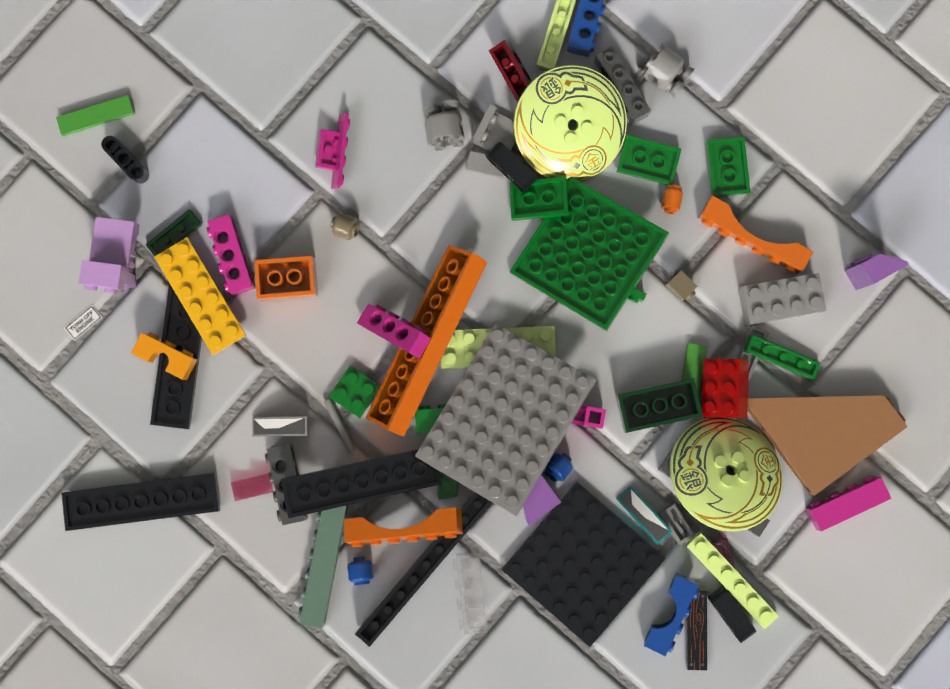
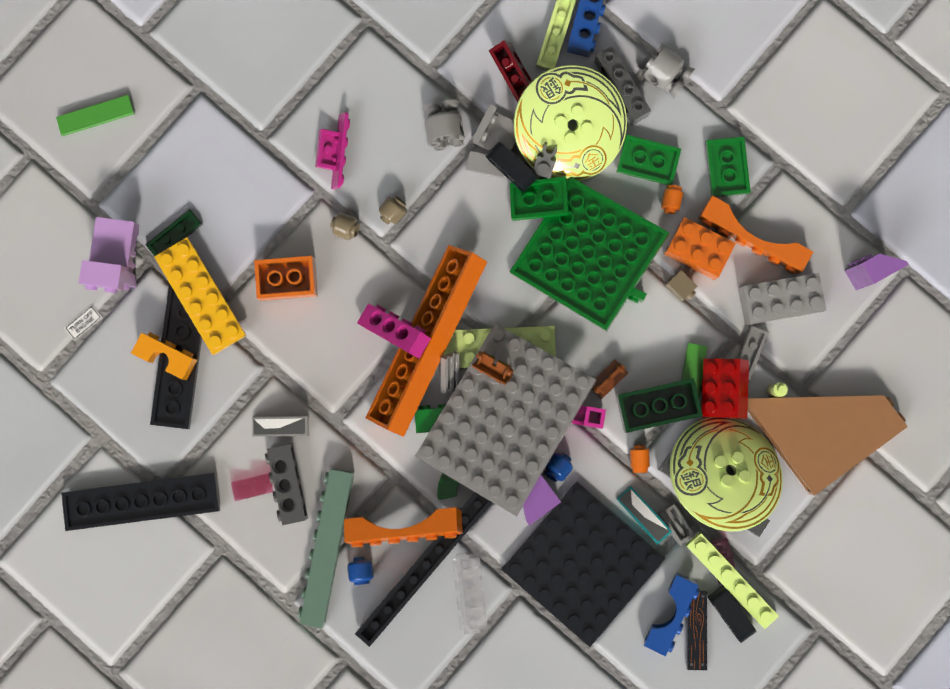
black beam [101,136,149,184] -> none
dark pink brick [206,214,256,296] -> none
black plate [281,449,441,518] -> none
light grey bar [324,399,356,453] -> none
green plate [328,365,380,418] -> none
green tile [743,334,821,380] -> none
dark pink brick [806,475,892,532] -> none
none -> dark tan head [379,196,407,224]
none -> light grey tile [441,351,459,394]
none -> dark orange hinge [471,351,514,385]
none -> dark grey plate [532,142,557,179]
none -> dark orange hinge [591,359,628,399]
none -> orange brick [630,445,650,473]
none -> orange brick [664,217,736,280]
none -> yellowish green cylinder [766,382,788,397]

